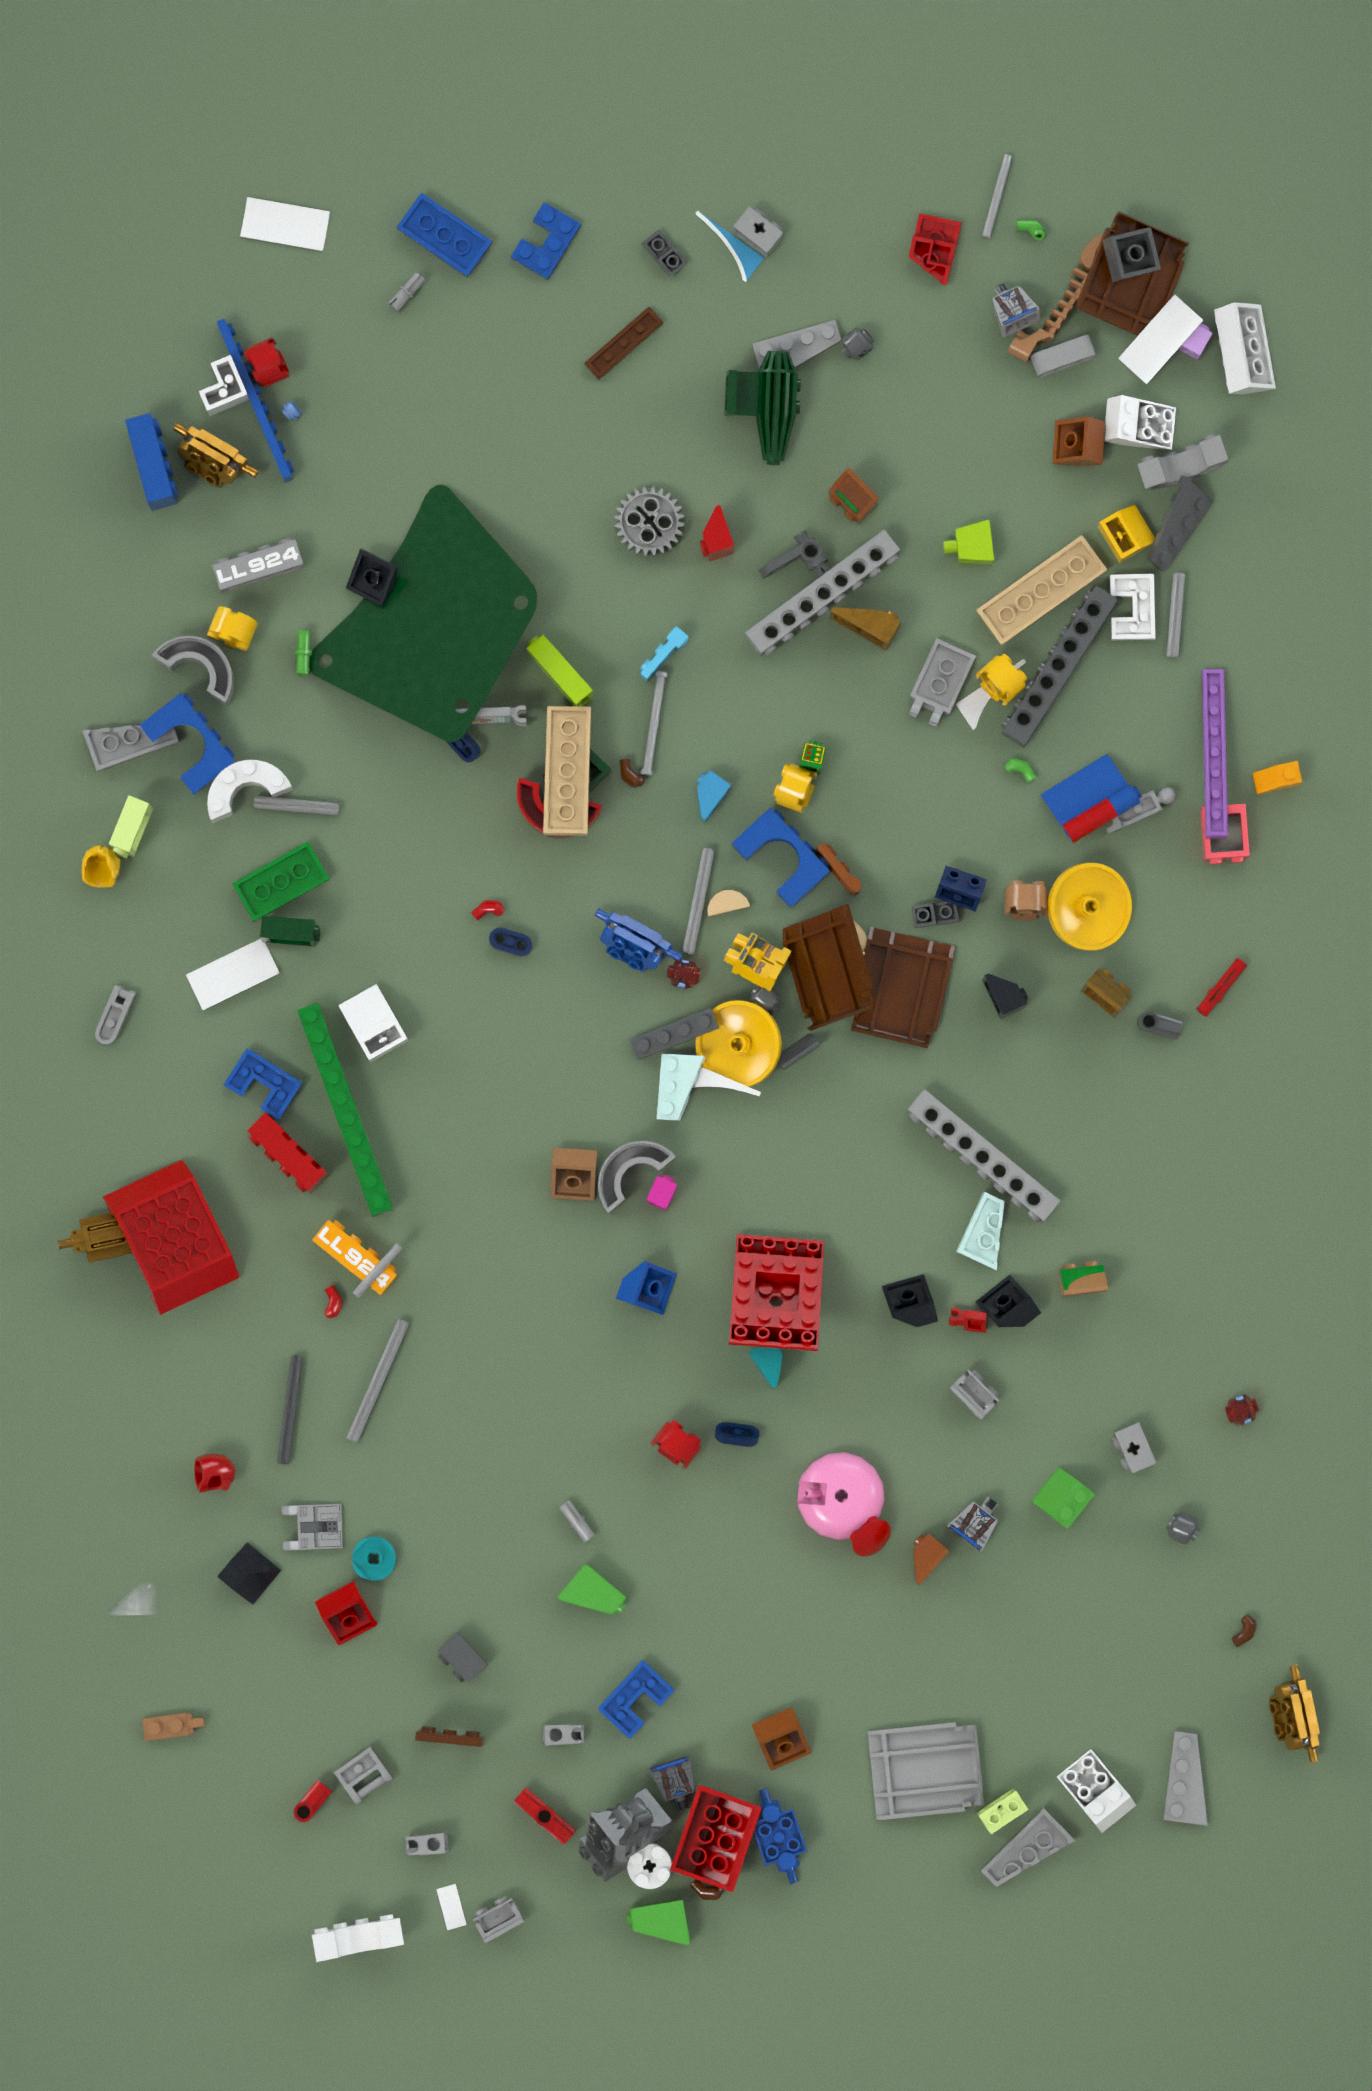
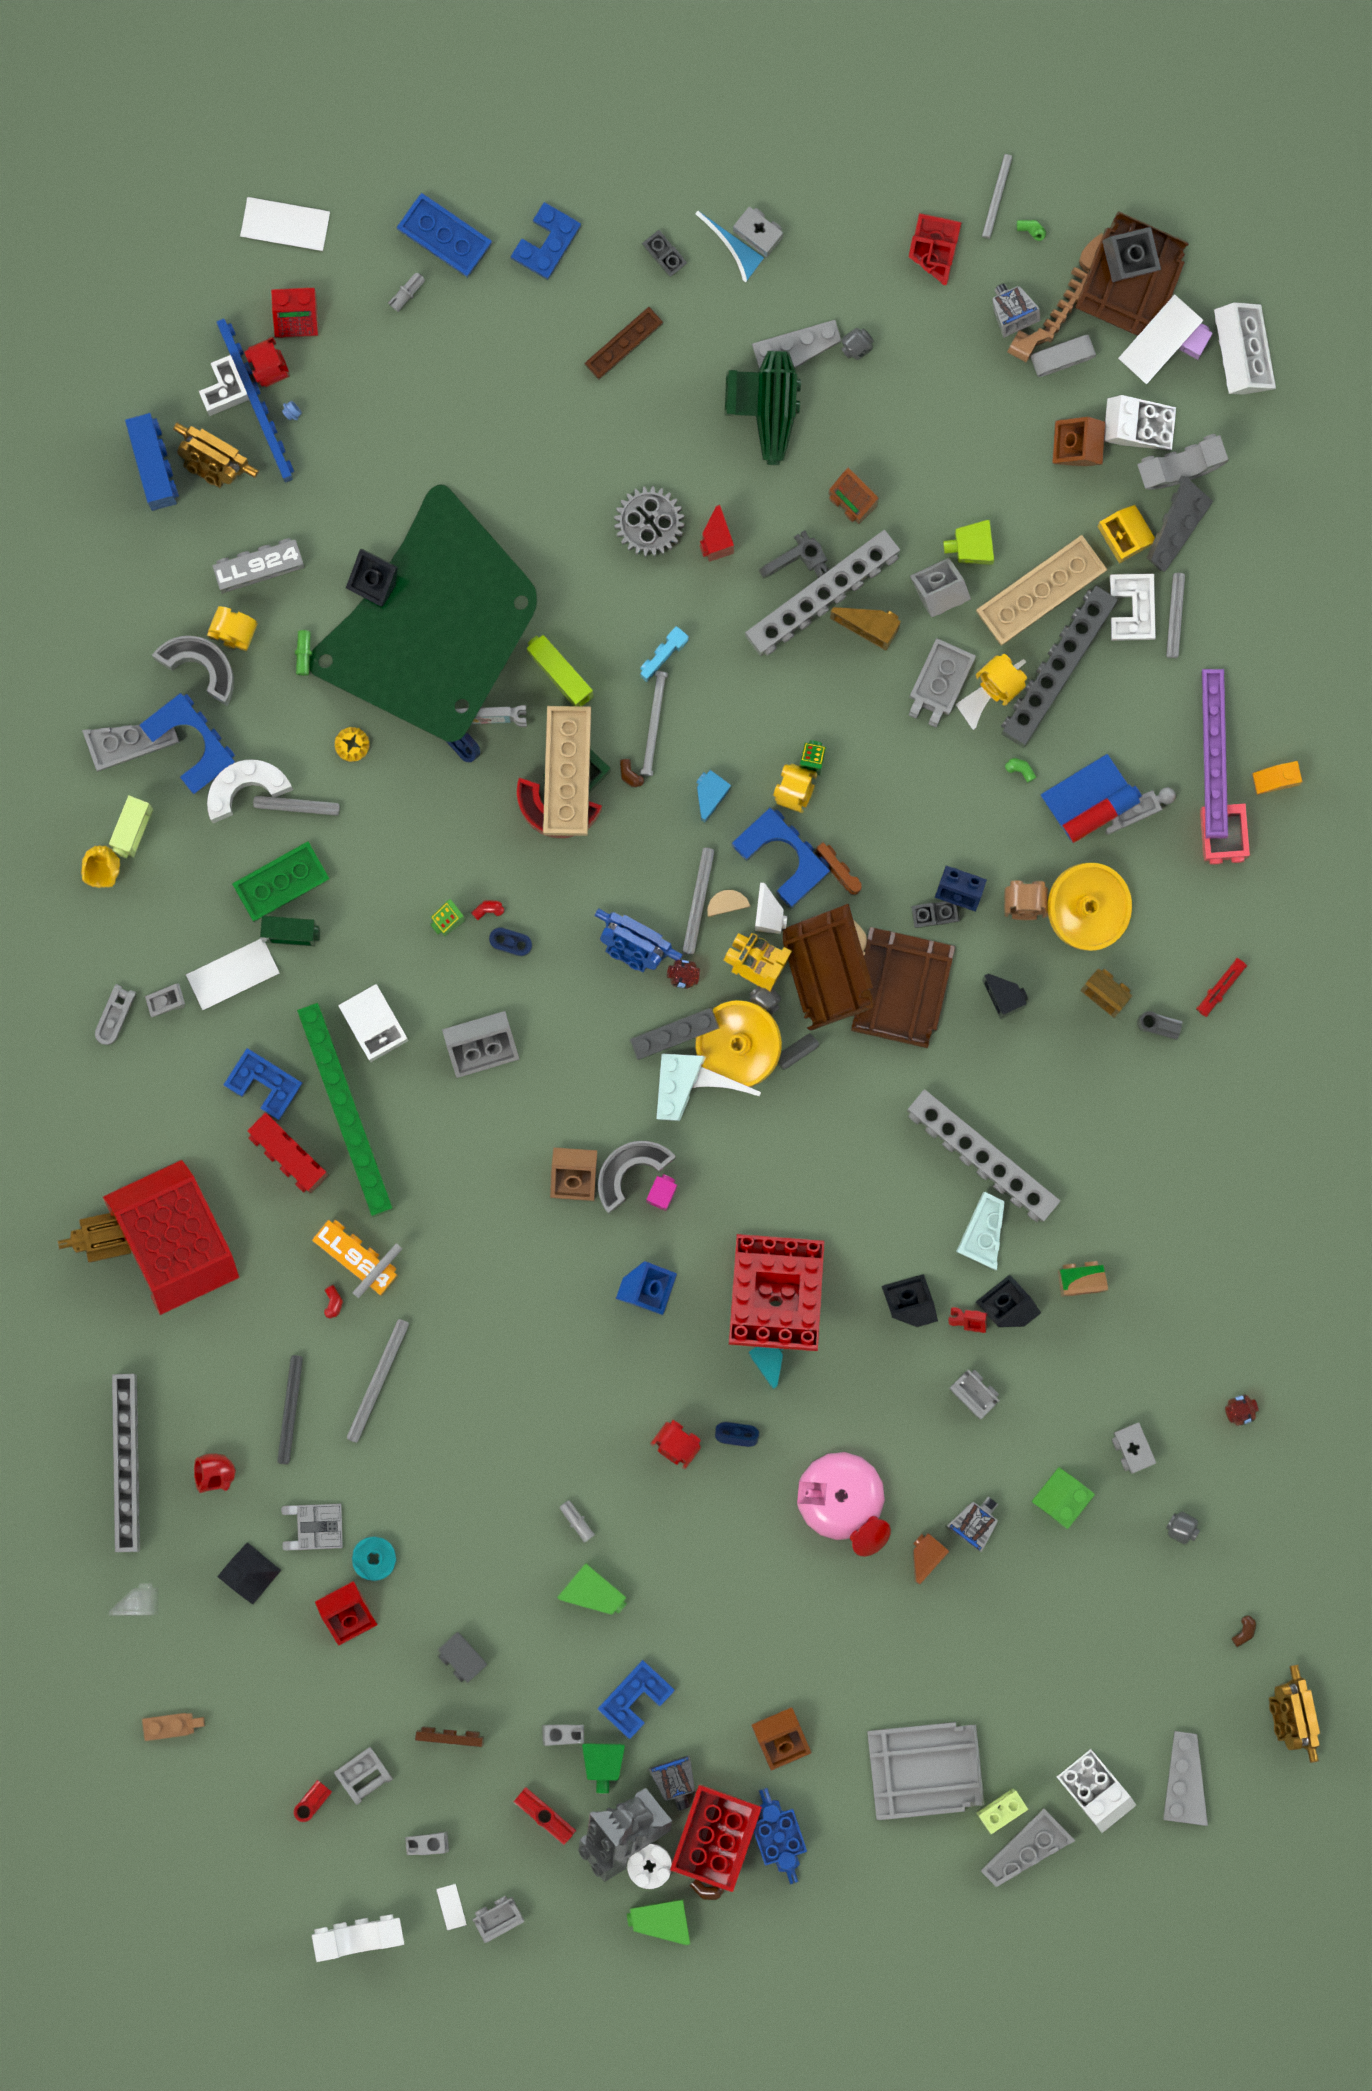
none -> light grey brick [112,1374,140,1552]
none -> light grey slope [145,983,185,1017]
none -> red slope [271,287,318,338]
none -> yellow gear [334,727,369,762]
none -> bright green slope [430,899,465,937]
none -> light grey slope [442,1011,519,1078]
none -> green torso [582,1743,625,1794]
none -> white slope [755,883,787,934]
none -> light grey slope [910,558,971,617]

